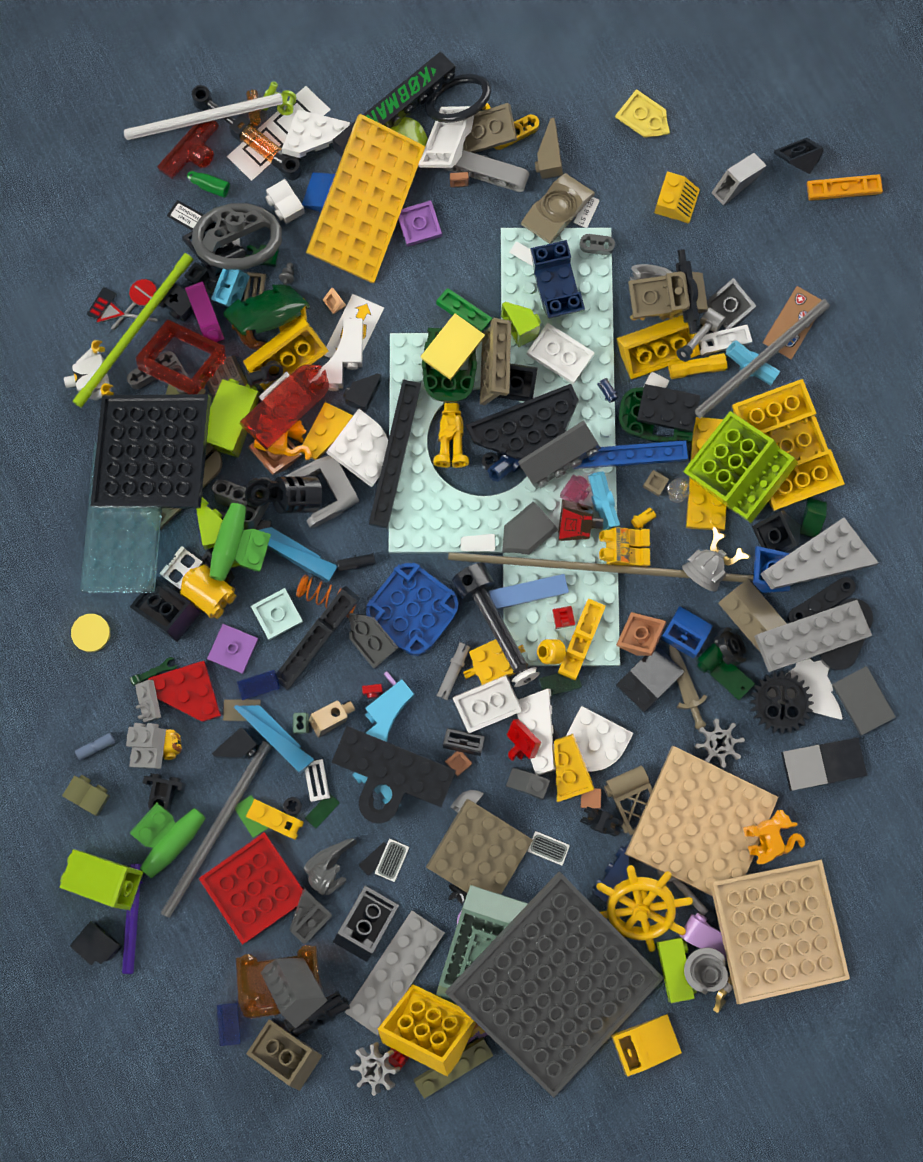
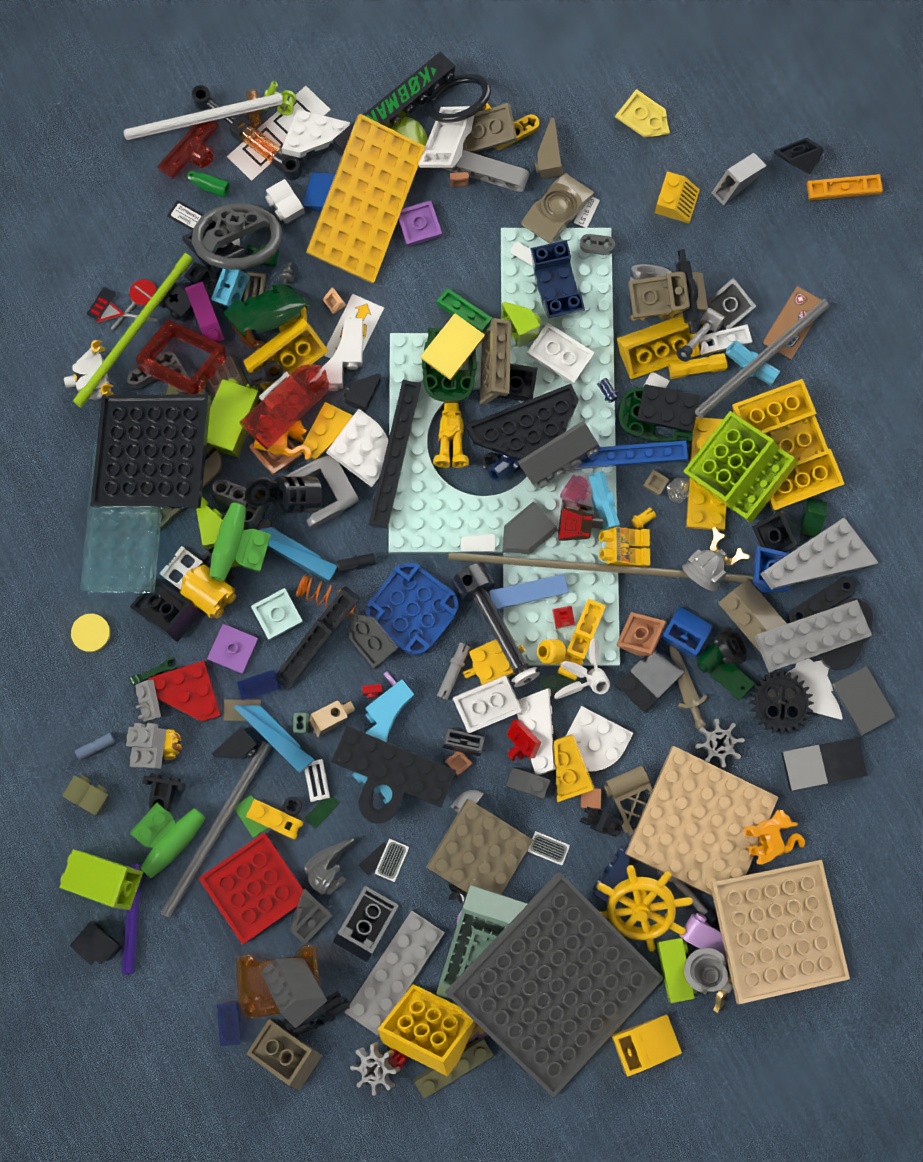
none -> white plant [554,638,610,699]

